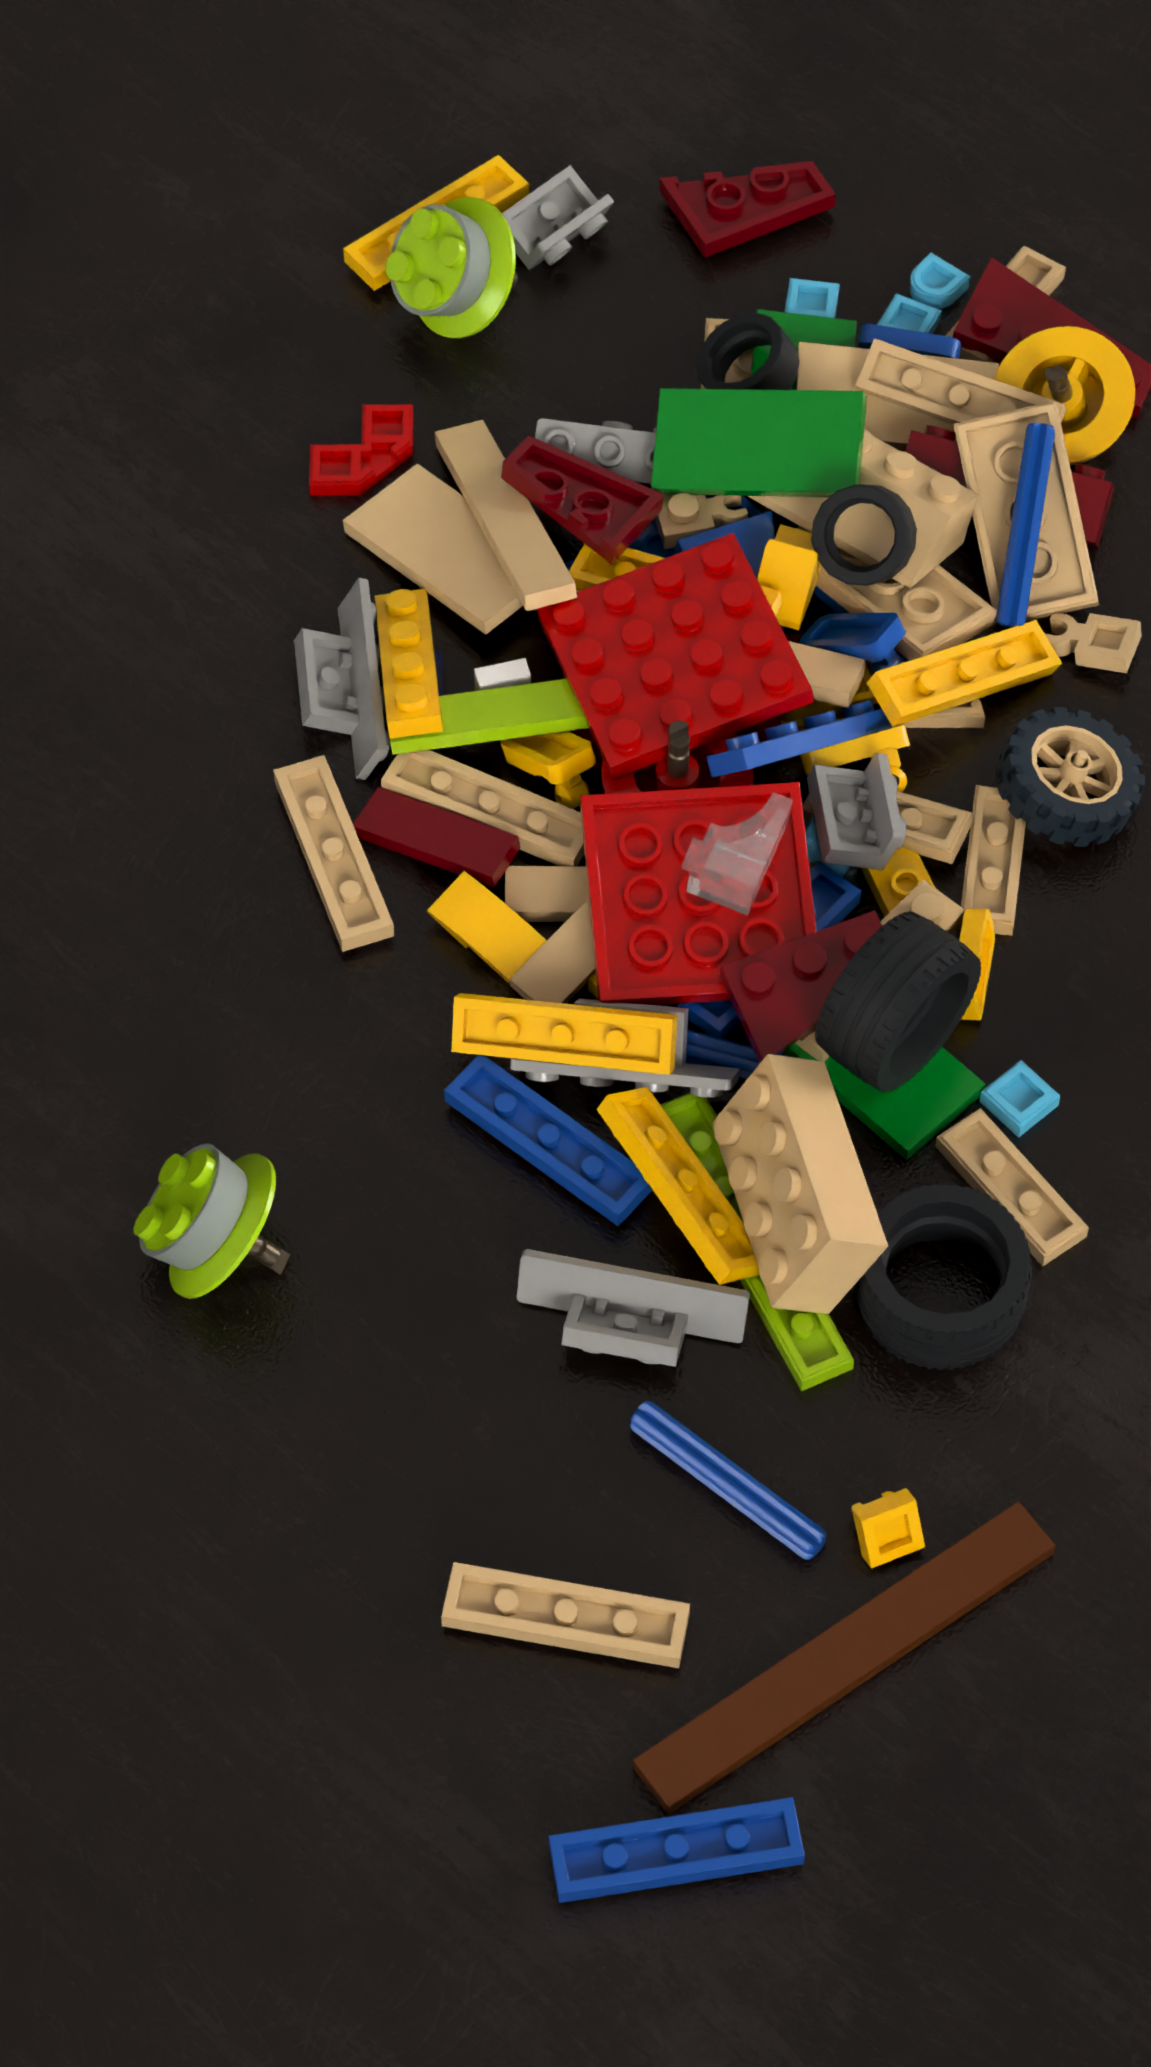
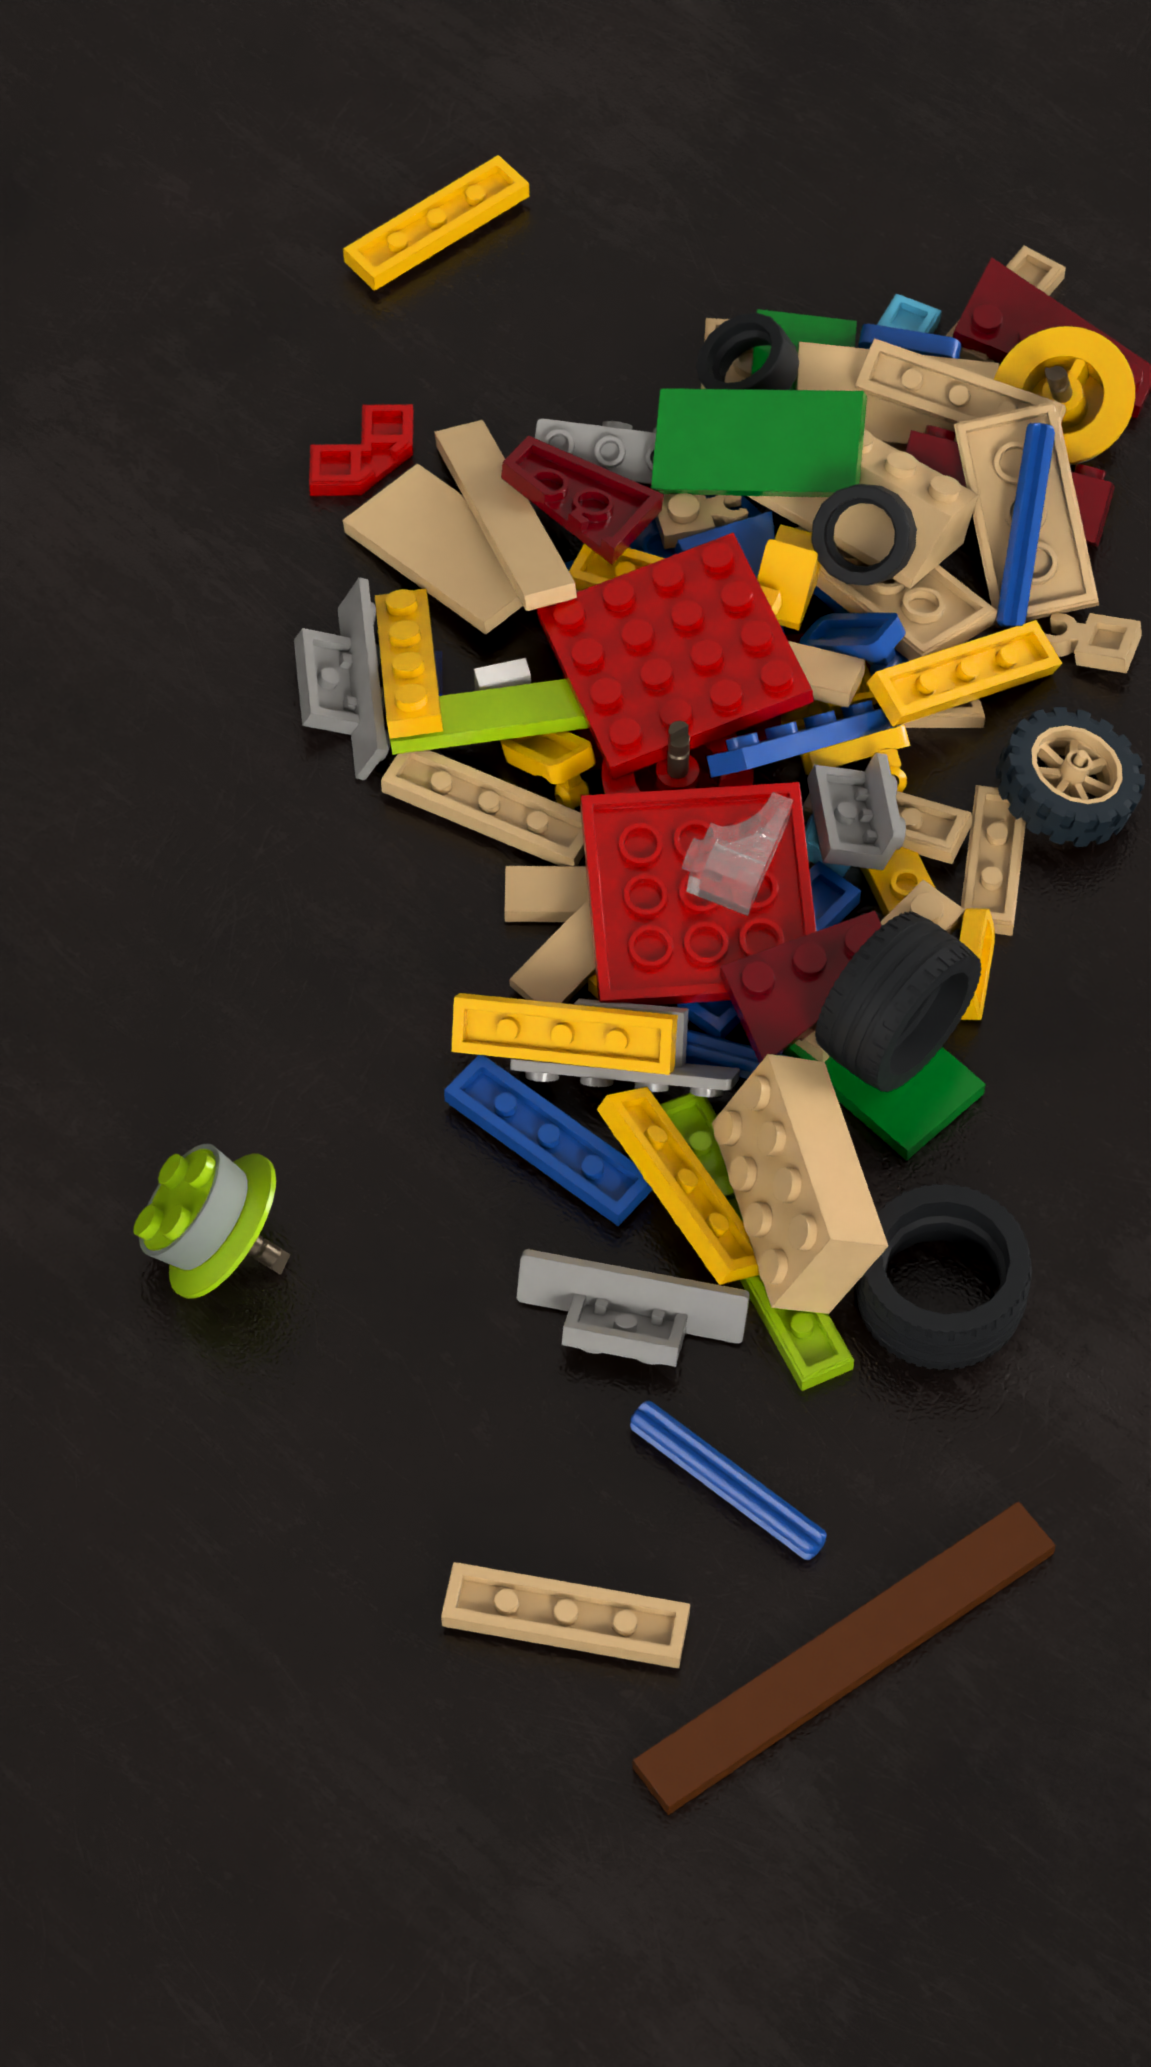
tan plate [273,755,394,952] -> none
dark red tile [353,786,521,888] -> none
lime piece [386,197,518,339] -> none
yellow slope [426,871,547,983] -> none
light grey bracket [502,165,614,270] -> none
blue plate [548,1797,805,1903] -> none
dark red wing [659,161,836,258] -> none
medium azure tile [785,278,839,318] -> none
yellow tile [851,1488,925,1569] -> none
medium azure tile [910,252,970,309] -> none
tan tile [935,1108,1089,1267] -> none
medium azure tile [979,1060,1060,1138] -> none

